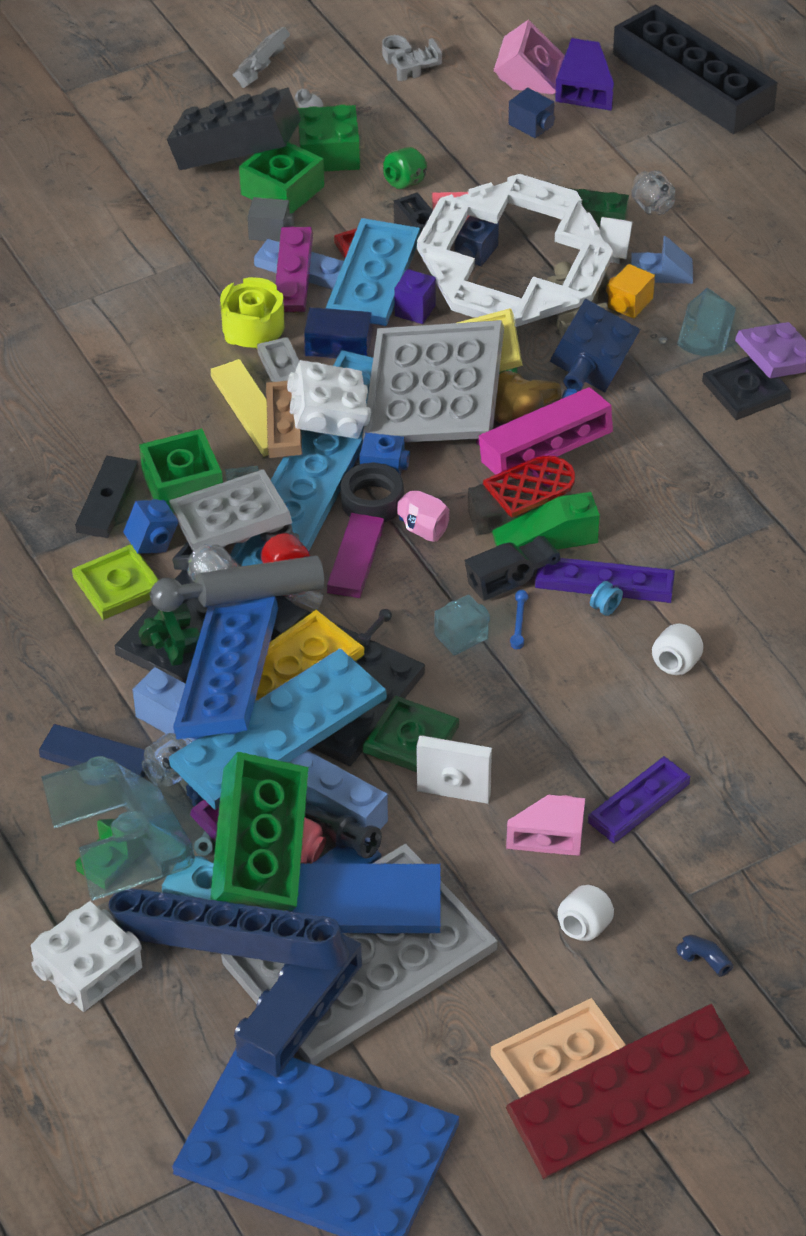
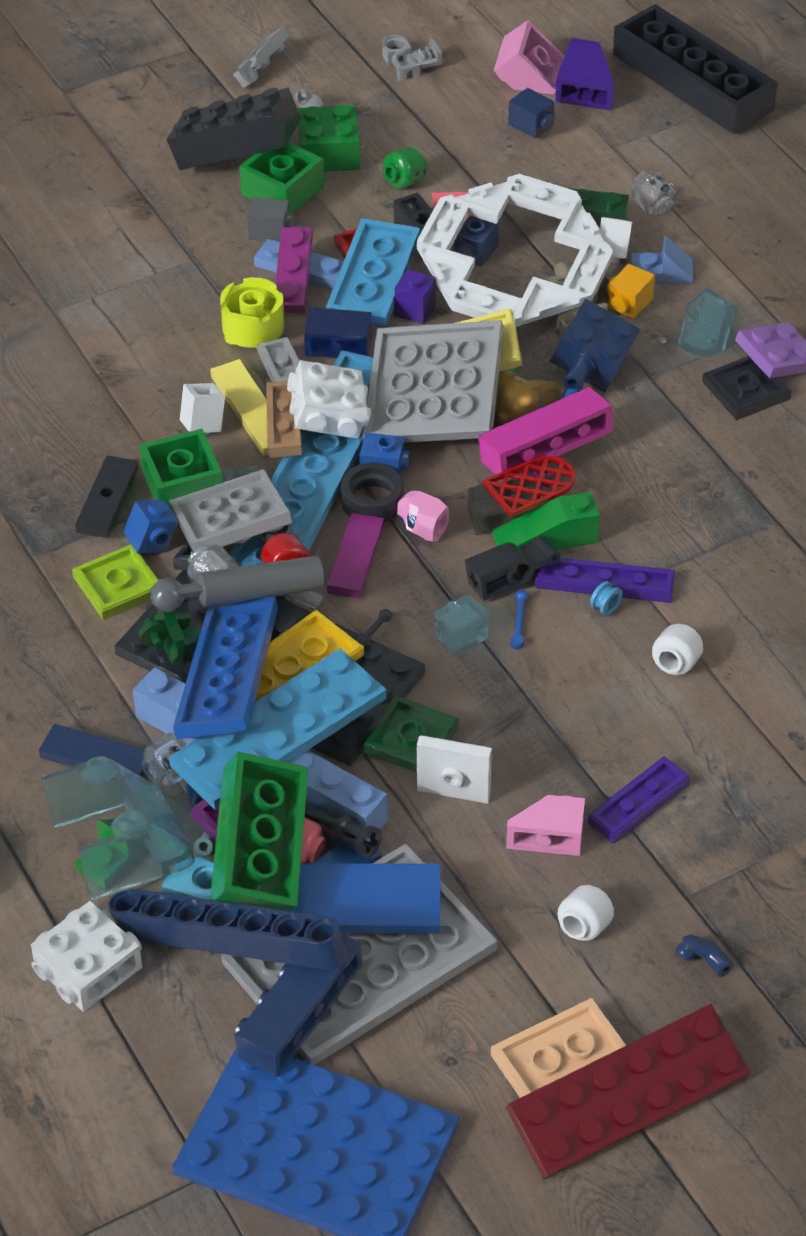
none -> white brick [180,383,225,435]

